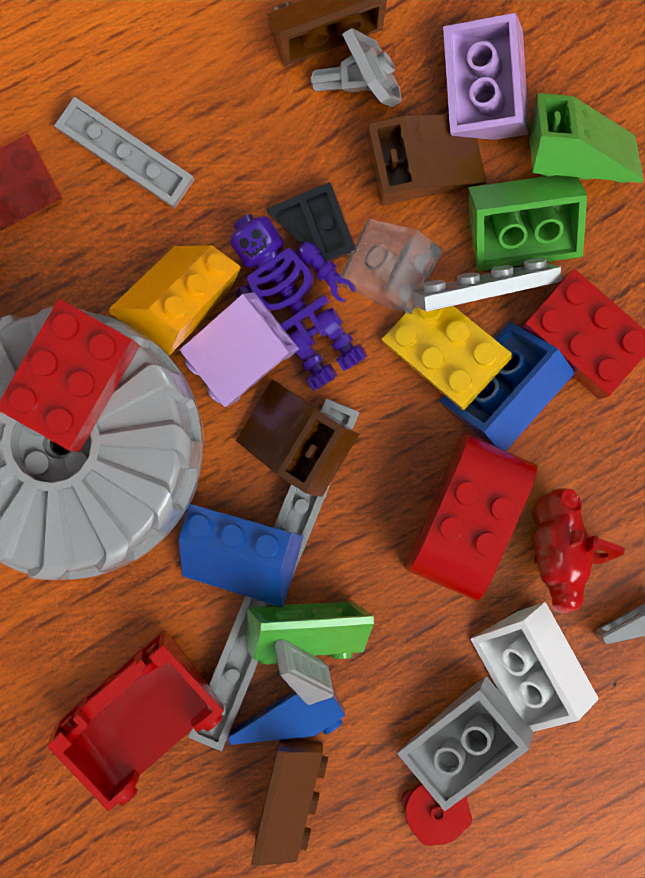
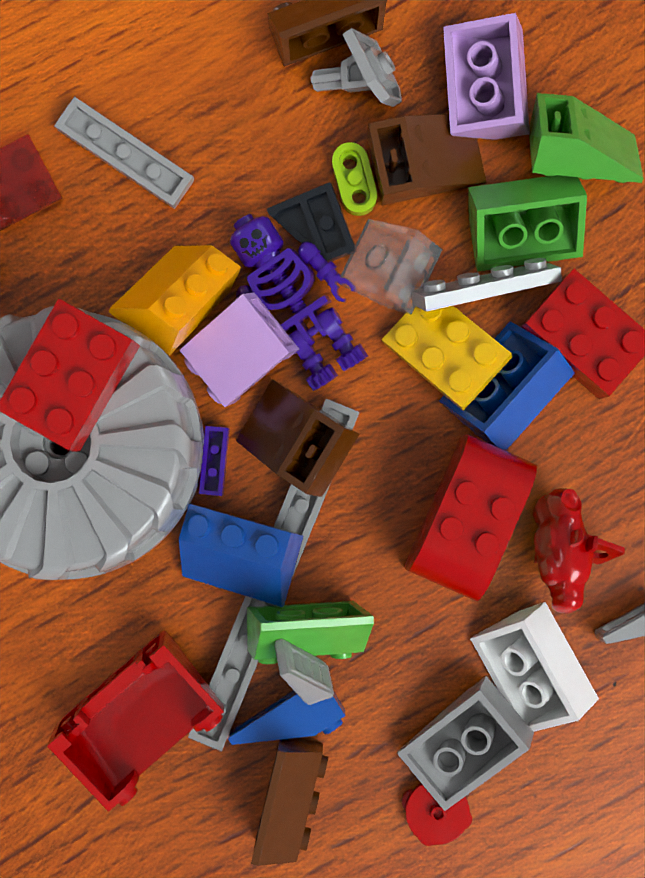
none -> dark purple piece [199,426,230,496]
none -> lime plate [332,142,377,216]

